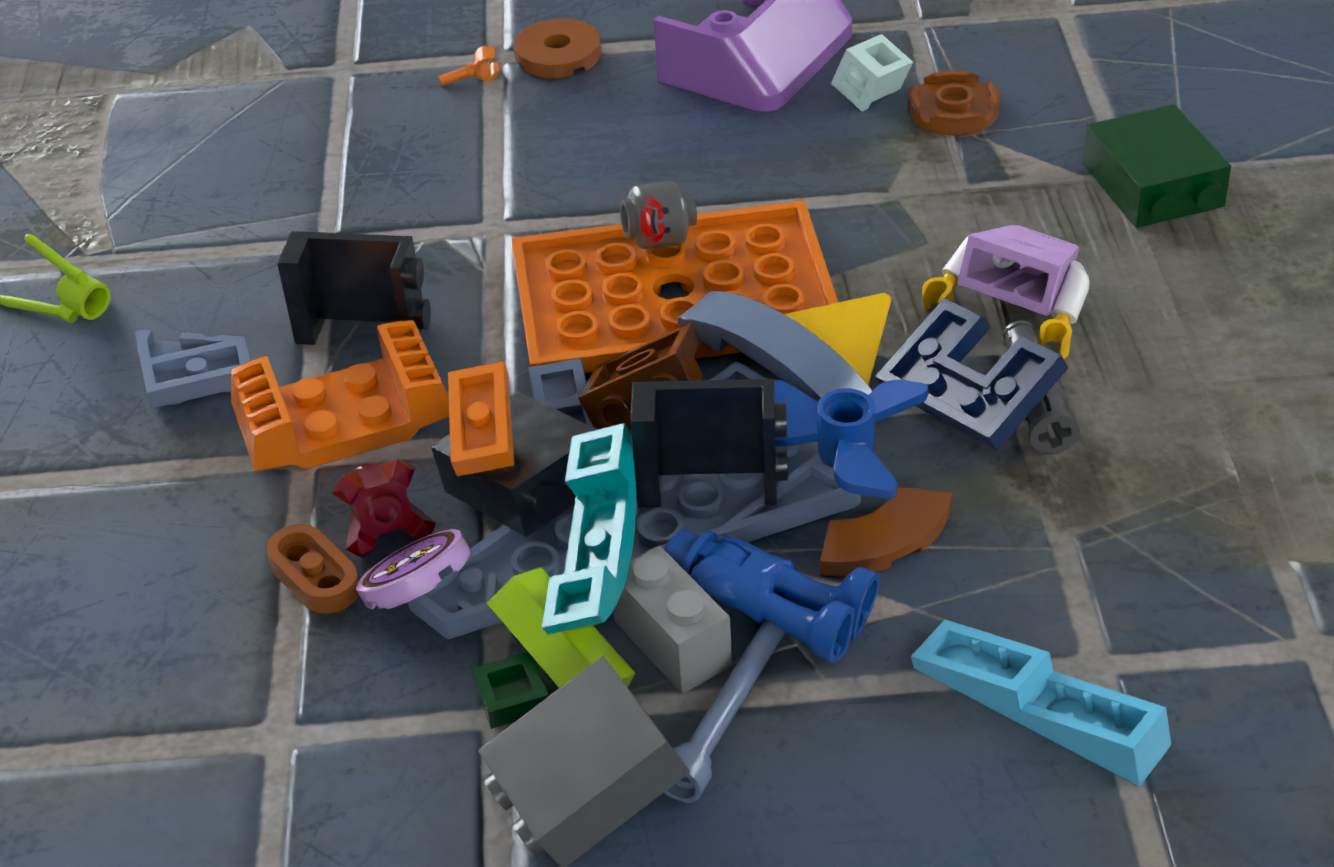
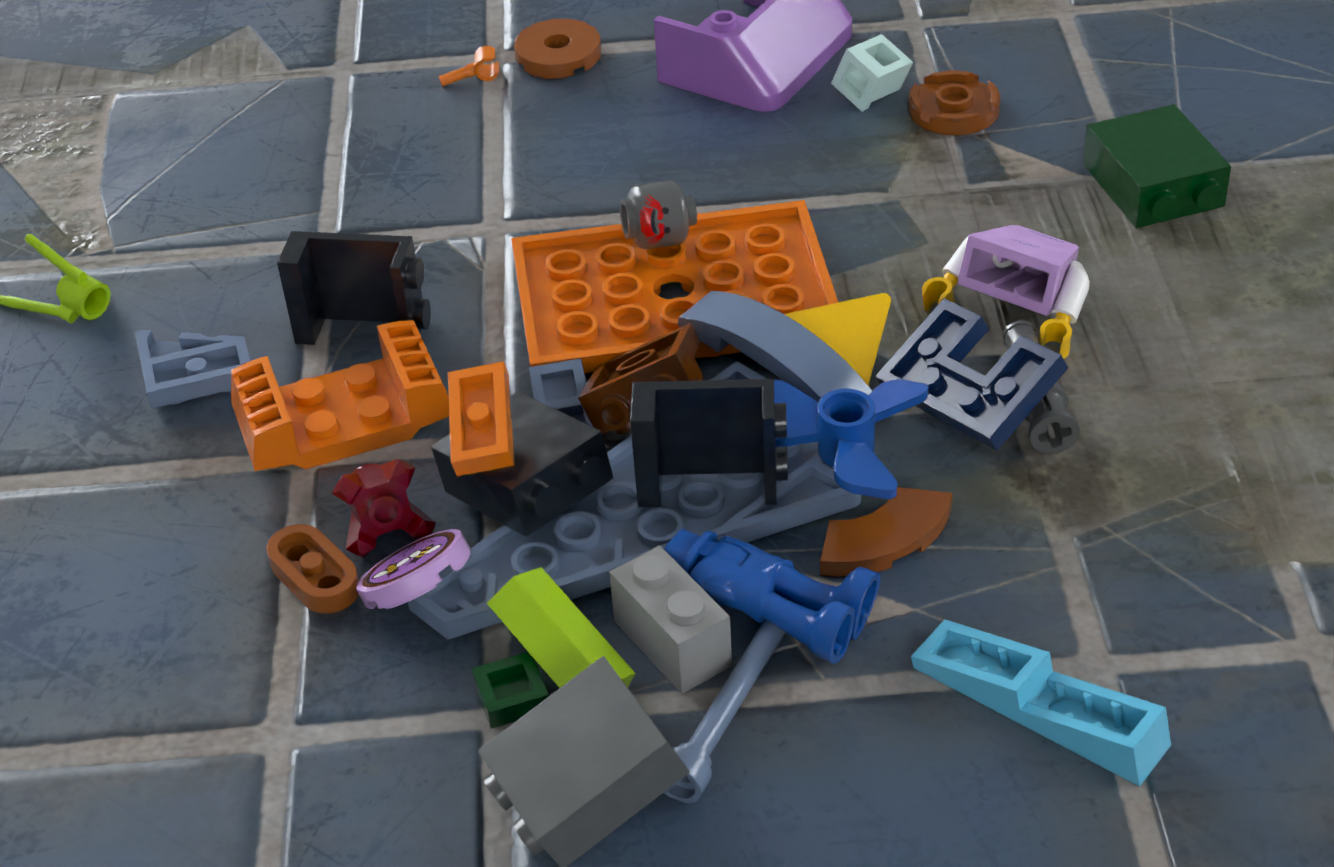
teal slope [542,423,636,634] -> none

